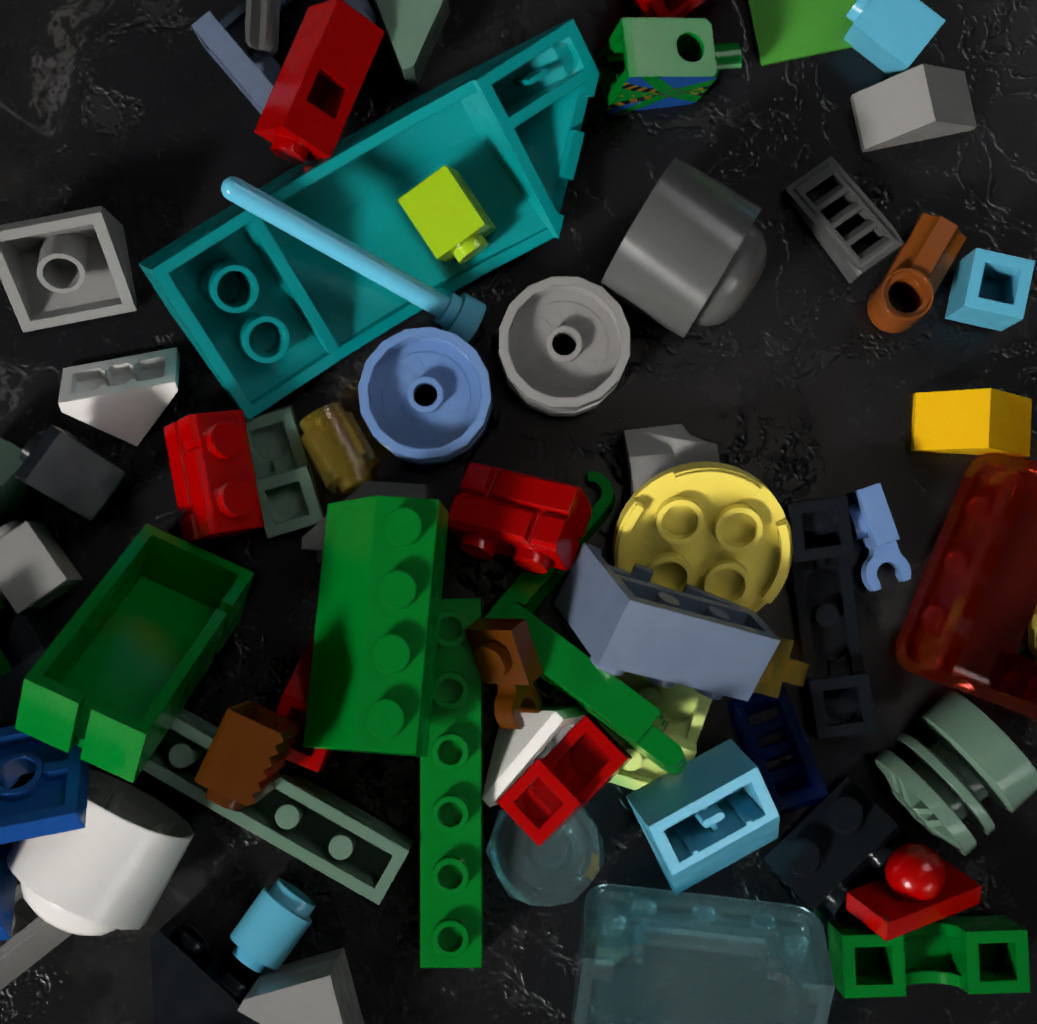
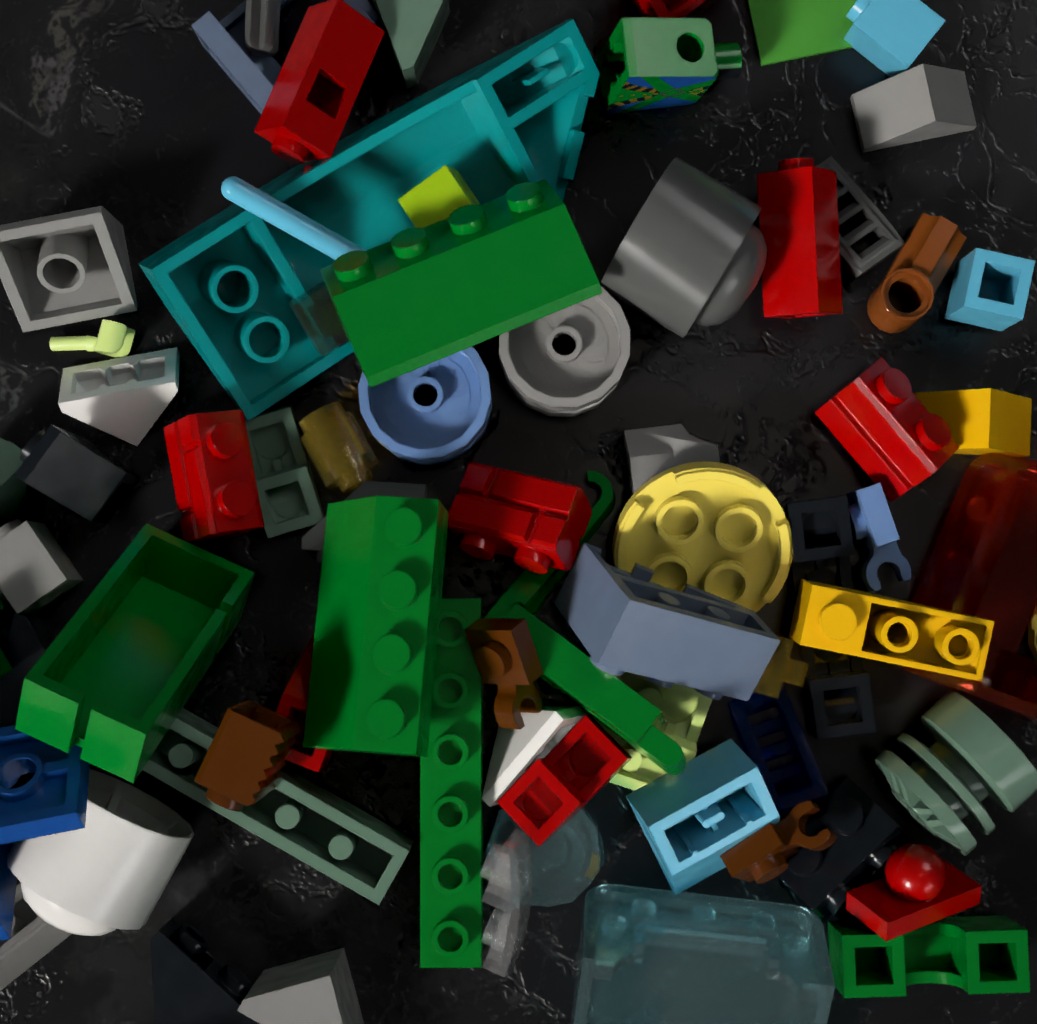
medium azure brick [230,878,316,973] -> none
none -> yellowish green hand [49,319,135,358]
none -> clear smoke plate [288,281,348,356]
none -> green slope [319,179,602,388]
none -> clear slope [480,829,533,978]
none -> reddish brown plate [720,801,837,884]
none -> red brick [757,158,843,319]
none -> yellow slope [789,579,995,682]
none -> red brick [814,356,959,502]

